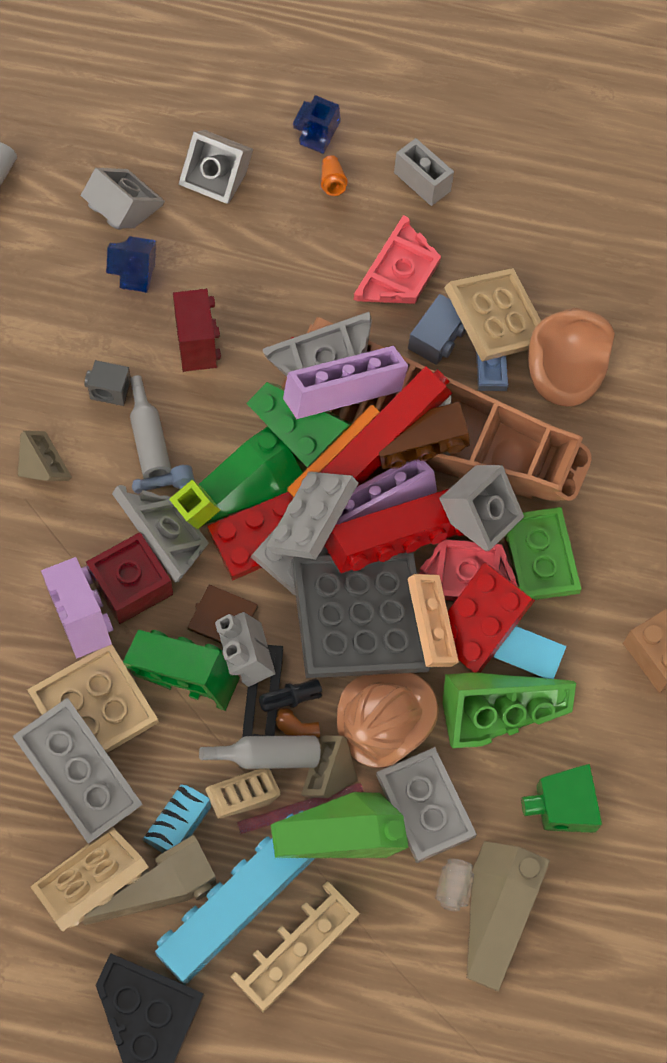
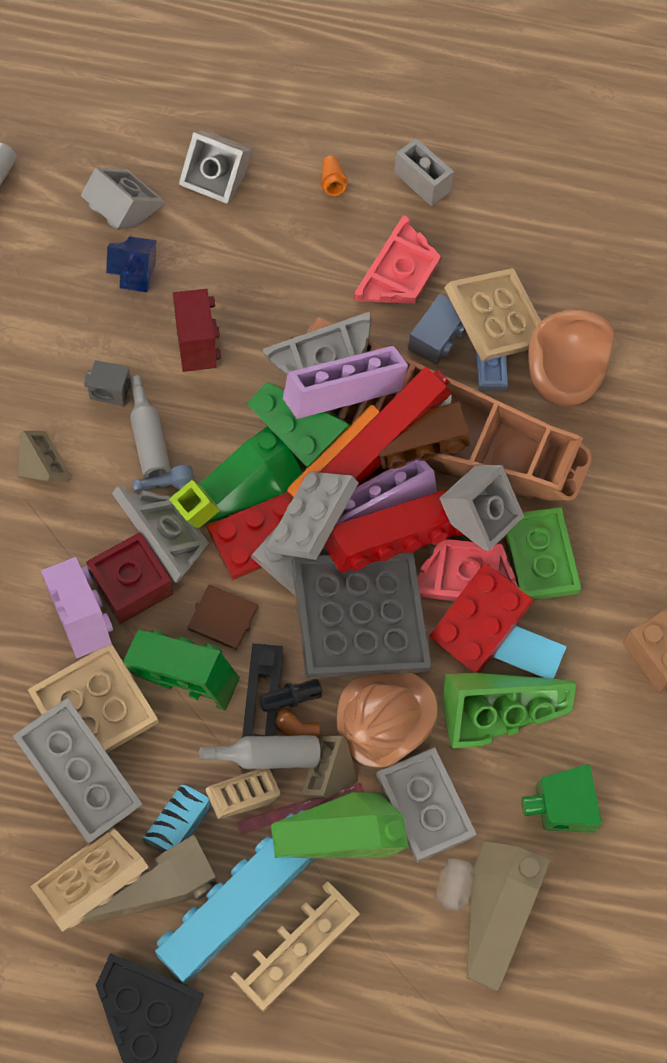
light grey hips [215,612,275,687] -> none
clear blue brick [293,95,341,154] -> none
light nougat plate [408,574,459,667] -> none

